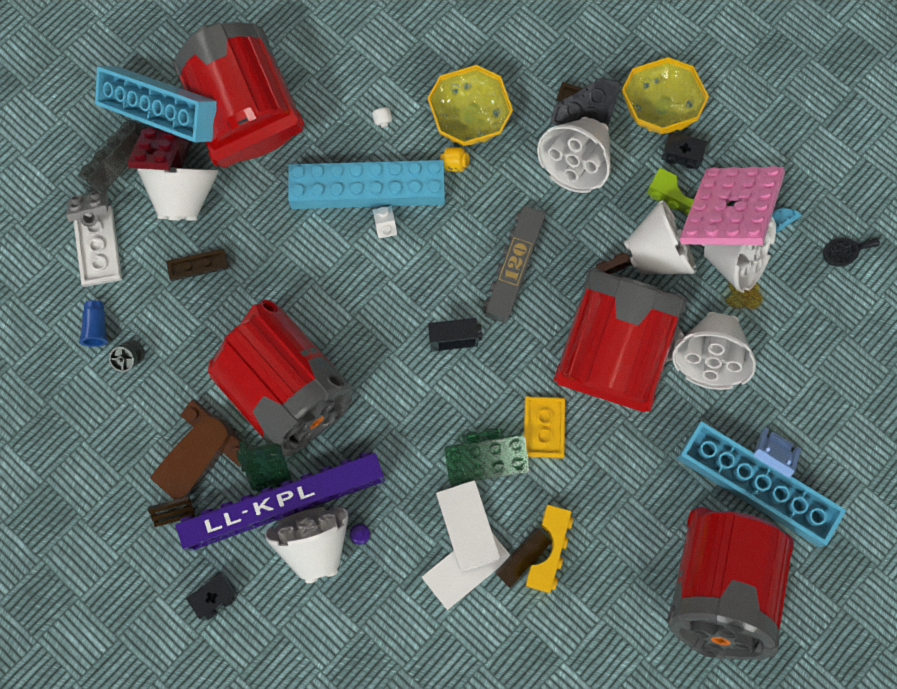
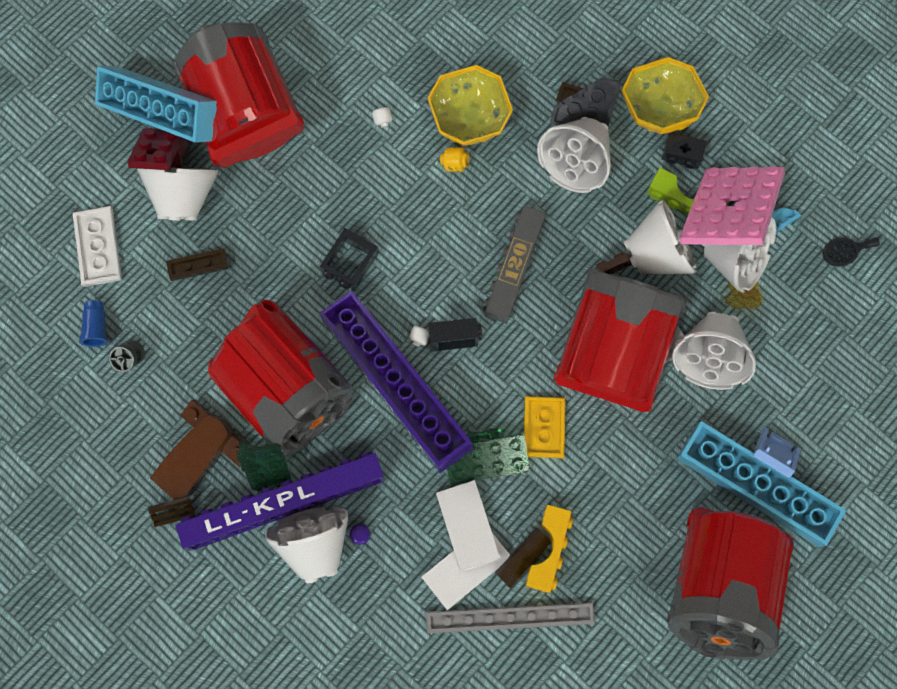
light grey plate [66,190,109,227] -> none
clear smoke slope [77,119,143,195] -> none
black brick [186,573,239,621] -> none
medium azure brick [288,160,445,209] -> none
white bracket [373,206,397,238] -> none
none -> dark purple brick [319,290,473,473]
none -> black window [320,228,379,291]
none -> white piece [409,325,430,347]
none -> light grey tile [426,603,595,634]

